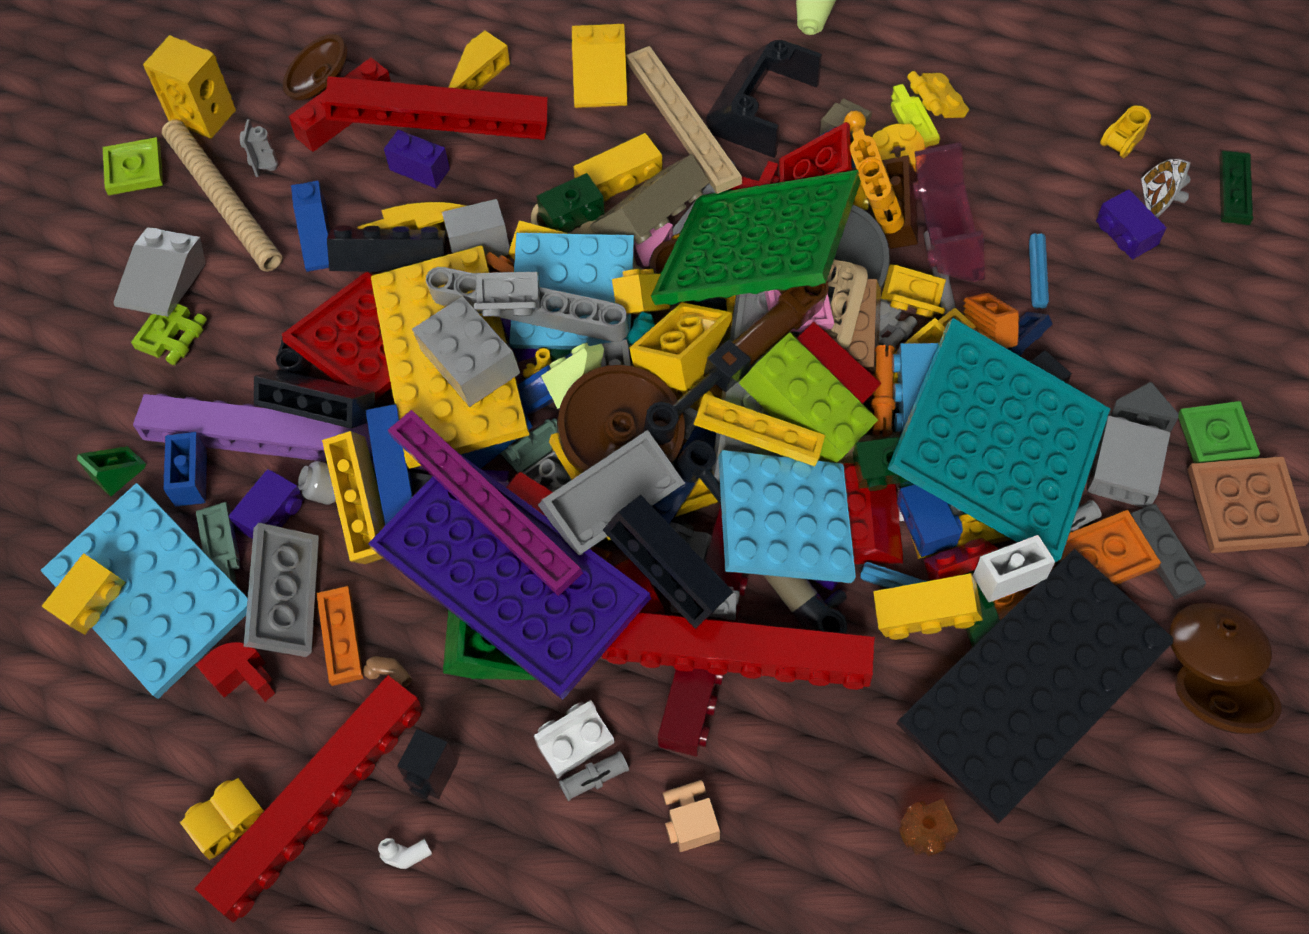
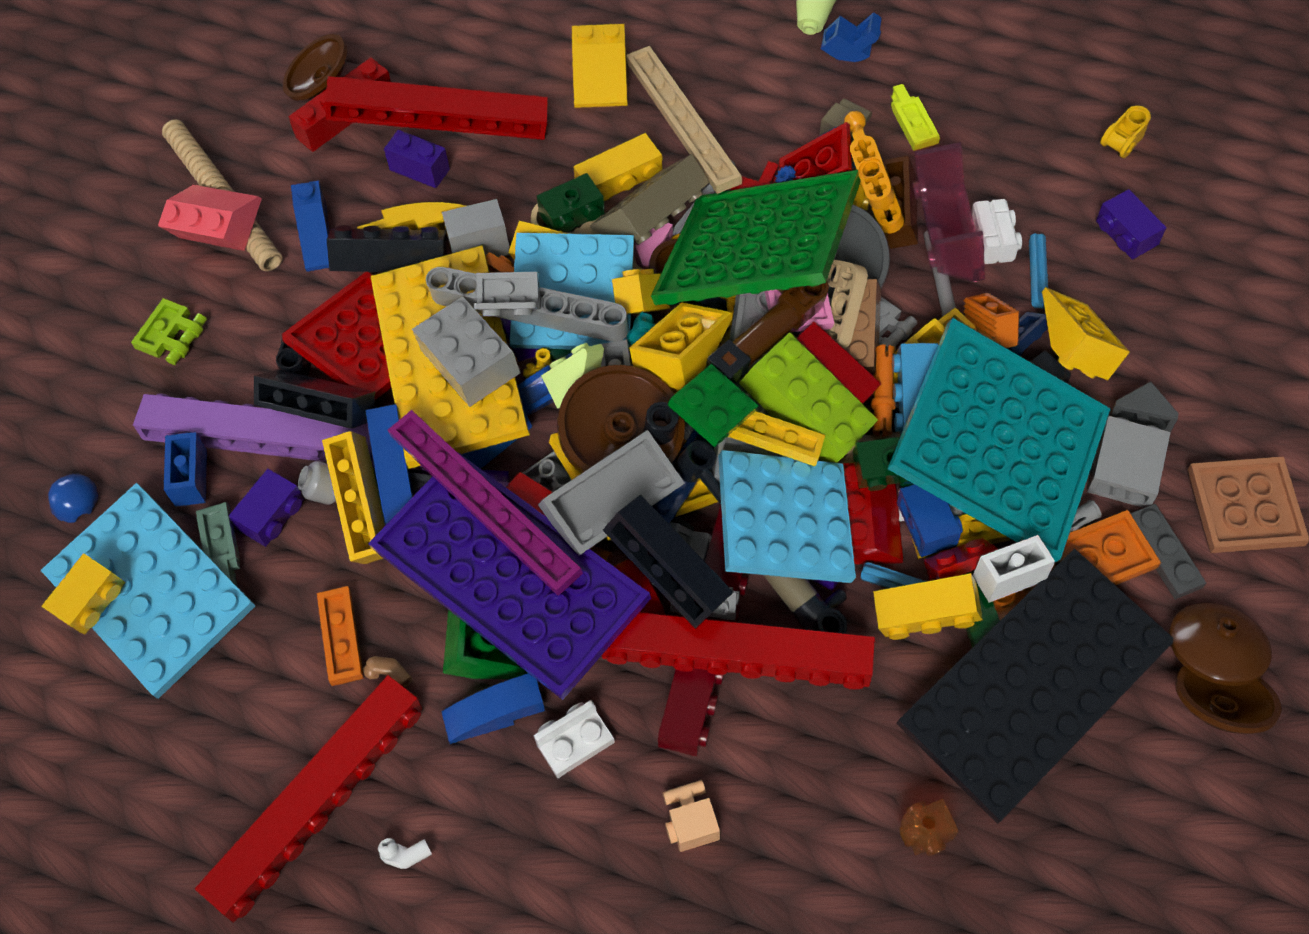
green slope [77,446,146,497] -> none
lime plate [103,137,163,195] -> none
light grey slope [113,227,206,317] -> none
yellow piece [143,35,236,139] -> none
yellow brick [180,778,264,860] -> none
red brick [195,642,275,702] -> none
light grey hinge [240,119,279,177] -> none
light grey plate [244,523,319,657] -> none
black brick [397,729,457,799] -> none
yellow slope [448,30,510,90] -> none
sand green hinge [501,418,557,473] -> none
light grey pin [559,751,629,801] -> none
black windscreen [706,40,822,158] -> none
yellow plate [872,124,926,172] -> none
yellow bracket [881,264,946,318] -> none
yellow plate [907,71,970,118] -> none
shield [1141,159,1191,218] -> none
bright green plate [1178,401,1260,463] -> none
dark green tile [1219,151,1253,225] -> none
none -> blue hair [48,474,98,523]
none -> coral slope [158,185,262,251]
none -> blue slope [441,673,545,744]
none -> green plate [667,364,759,447]
none -> blue piece [775,165,796,183]
none -> blue brick [821,12,882,62]
none -> white brick [970,199,1022,264]
none -> yellow slope [1042,287,1130,380]

